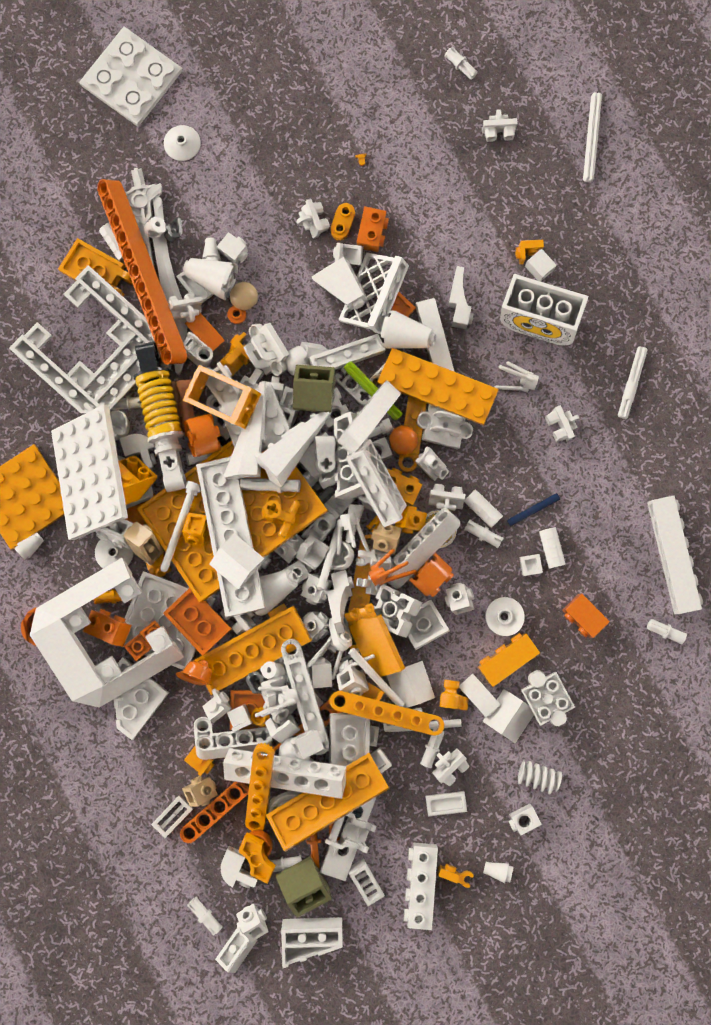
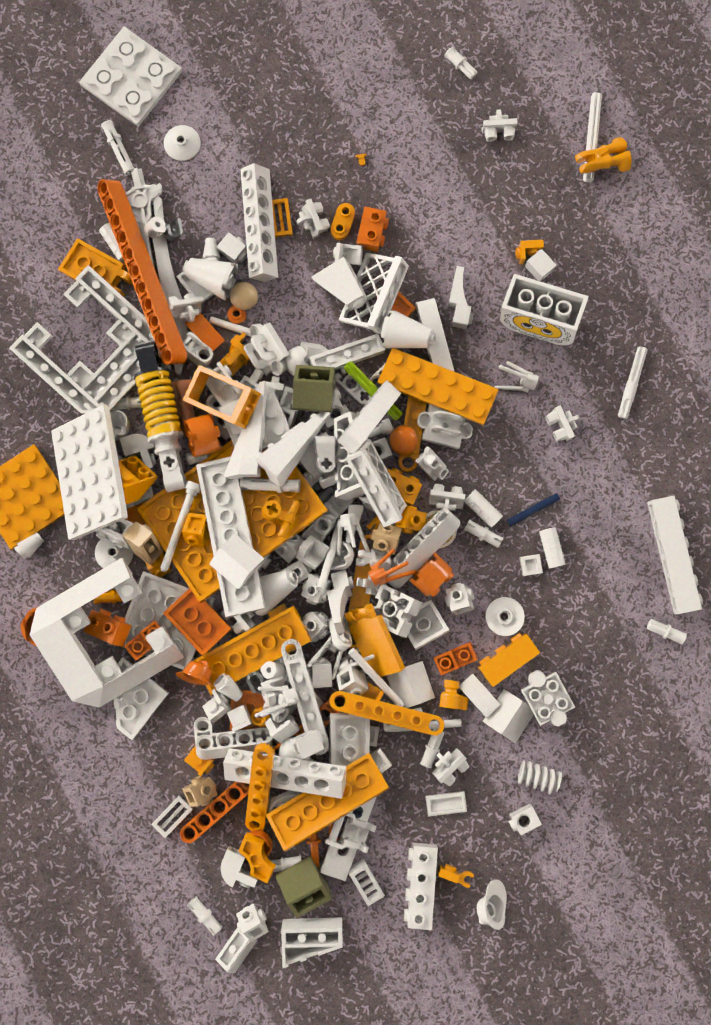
white cone [483,862,513,883] -> none
orange brick [562,594,610,638] -> none
none -> white pin [101,120,134,176]
none -> white bar [209,316,250,336]
none -> white cone [214,674,243,702]
none -> white brick [241,163,278,282]
none -> light orange tile [272,198,293,238]
none -> orange slope [433,641,478,675]
none -> white piece [477,880,507,930]
none -> light orange piece [575,137,632,174]

